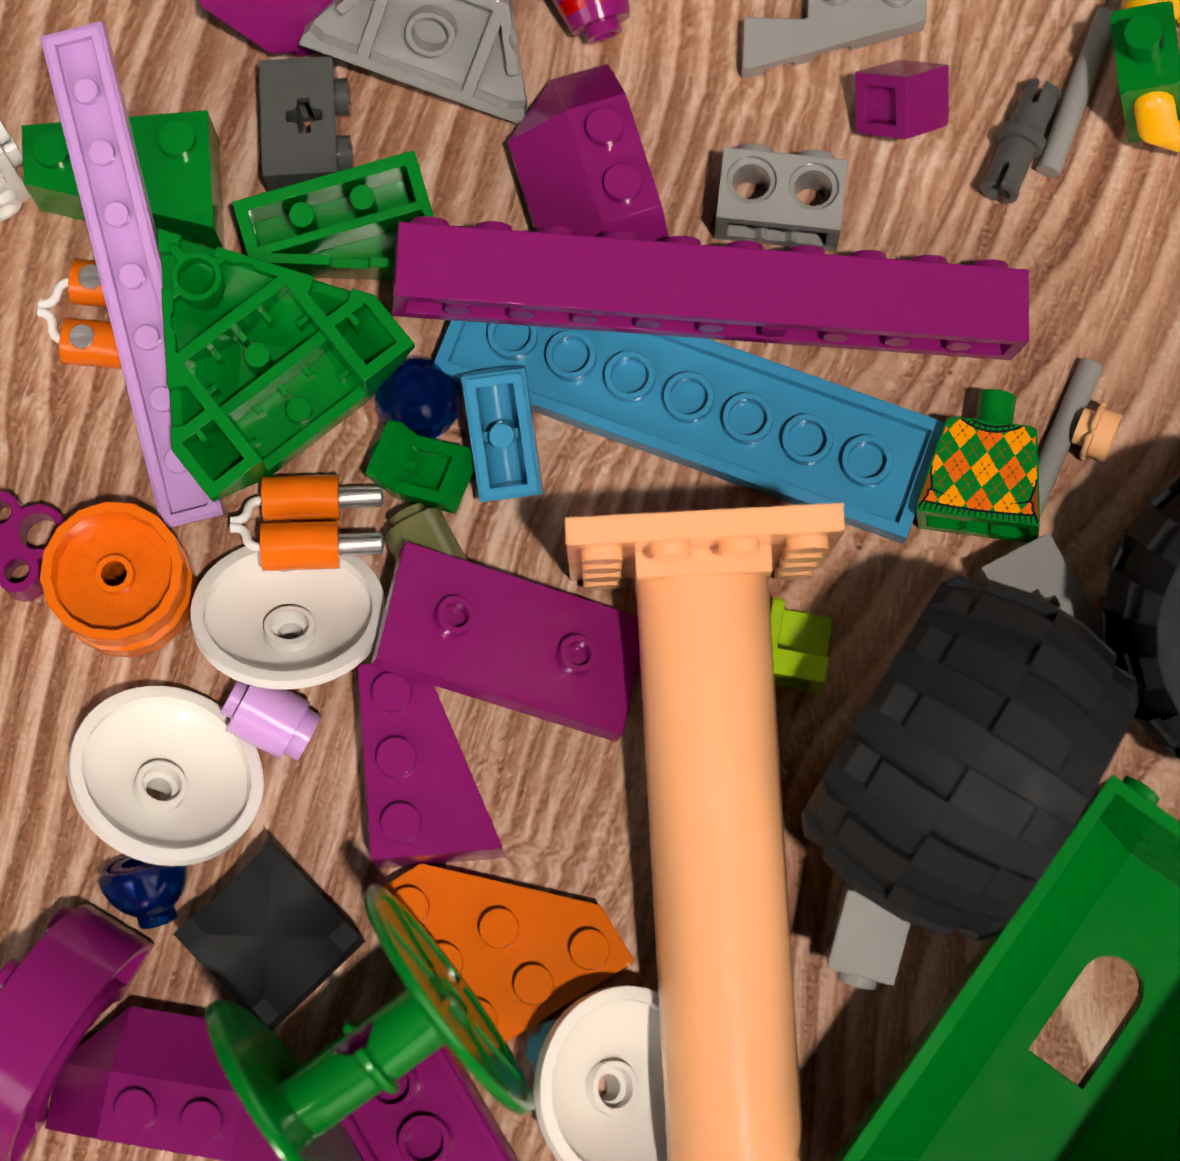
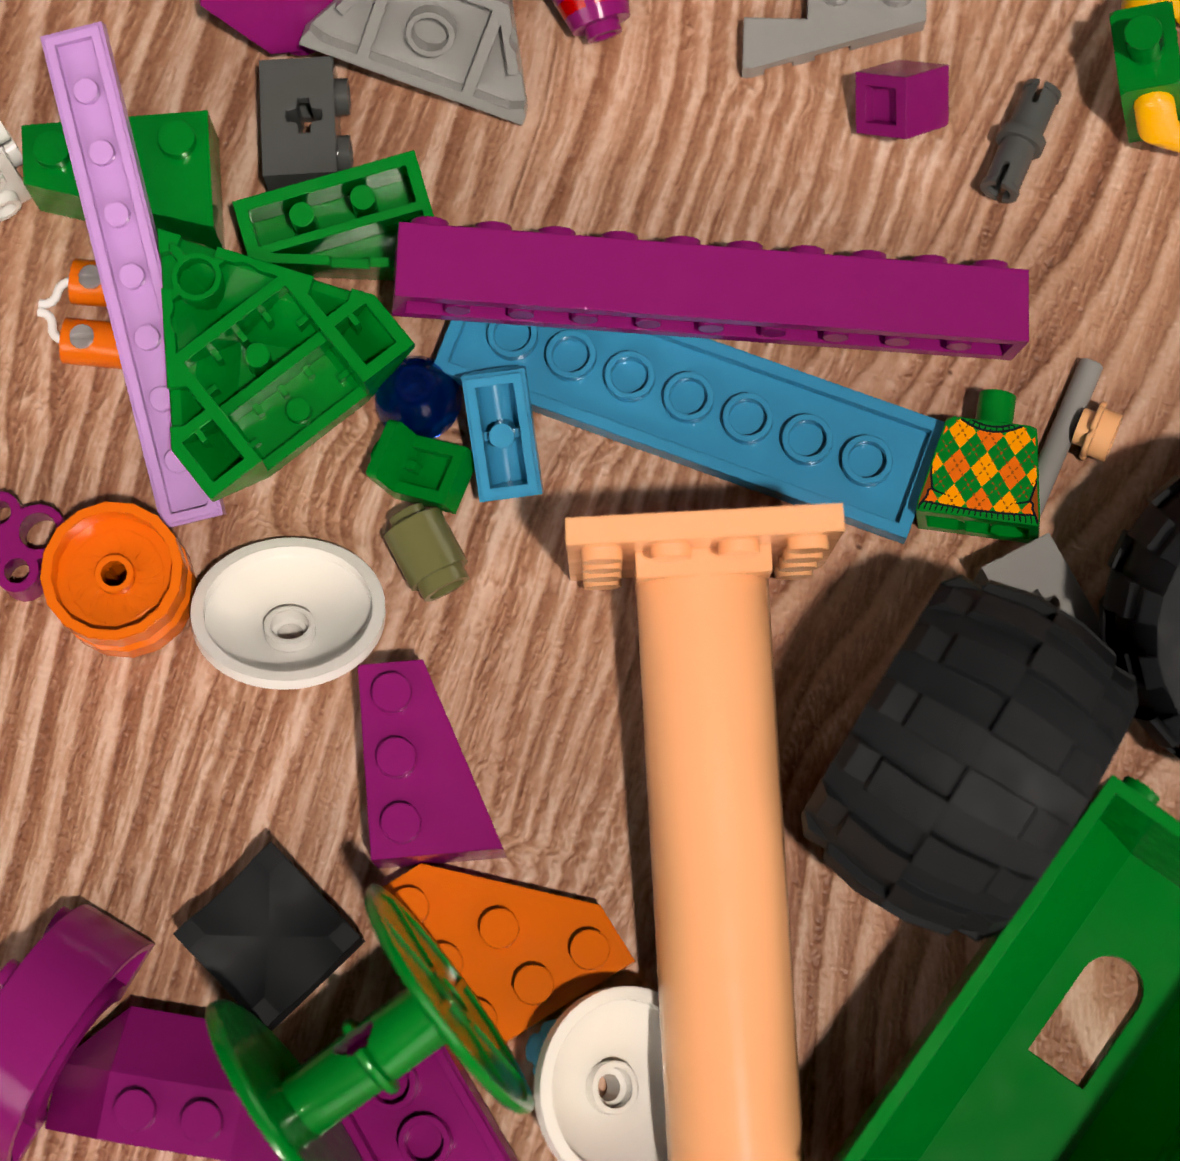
white dish [67,686,264,866] -> none
clear blue brick [97,855,188,929] -> none
lavender brick [220,681,322,761] -> none
orange piece [230,474,384,572] -> none
magenta plate [371,541,640,742] -> none
magenta wedge [508,64,669,242] -> none
light grey brick [714,143,848,252] -> none
lime panel [770,597,832,694] -> none
light grey brick [826,880,911,990] -> none
light grey bar [1036,7,1116,178] -> none

